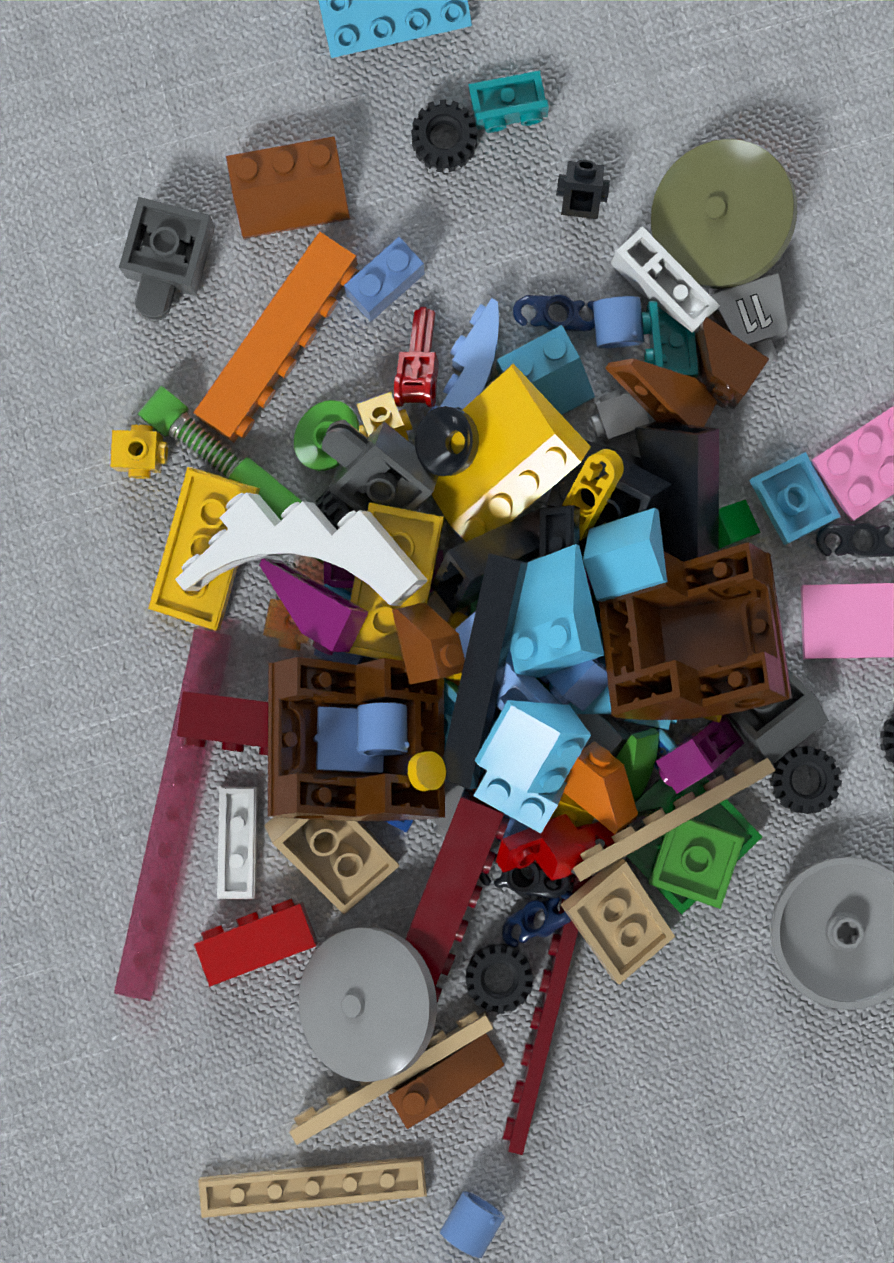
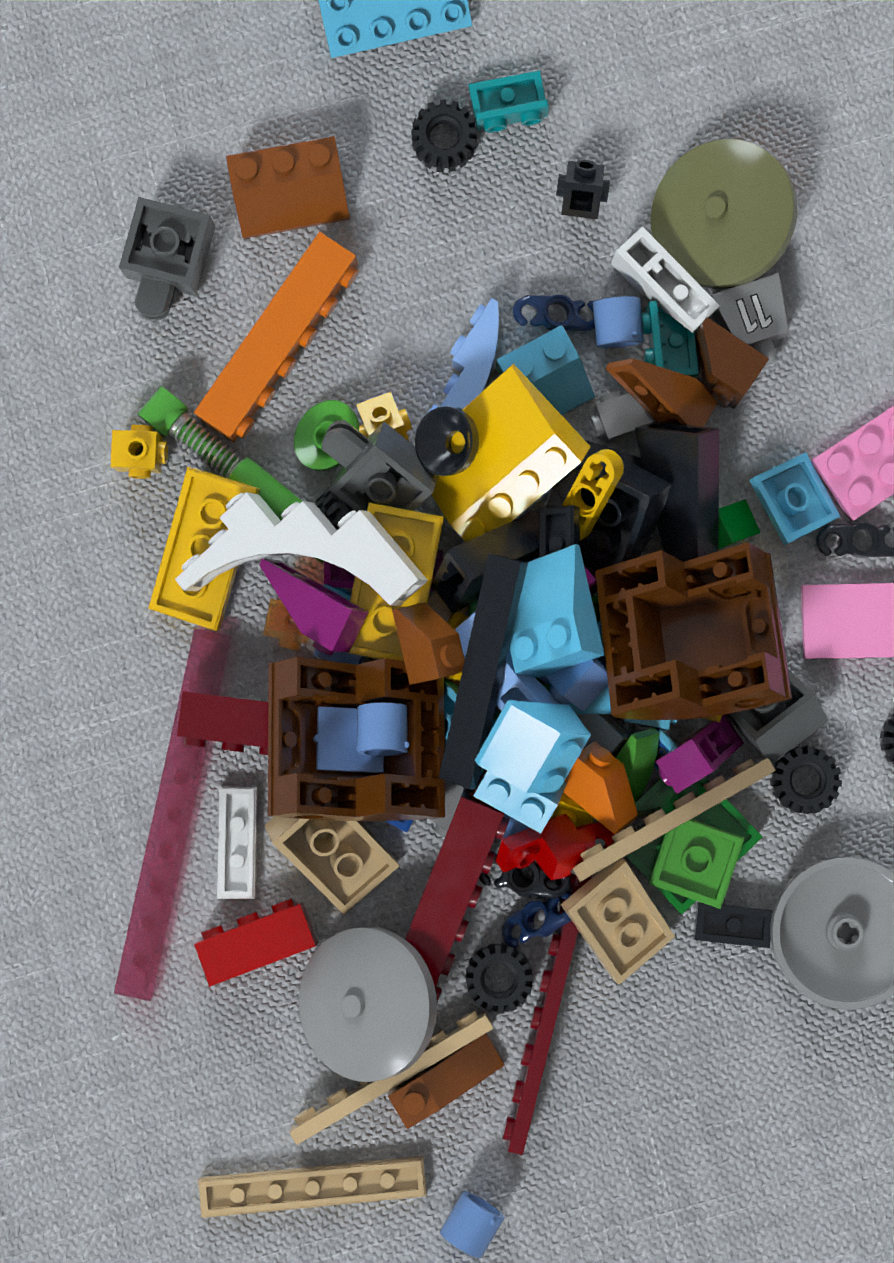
medium blue brick [344,237,425,322] -> none
red connector [394,307,439,407] -> none
yellow tile [408,751,446,791] -> none
medium azure slope [583,508,667,602] -> none
none -> black plate [693,902,773,948]

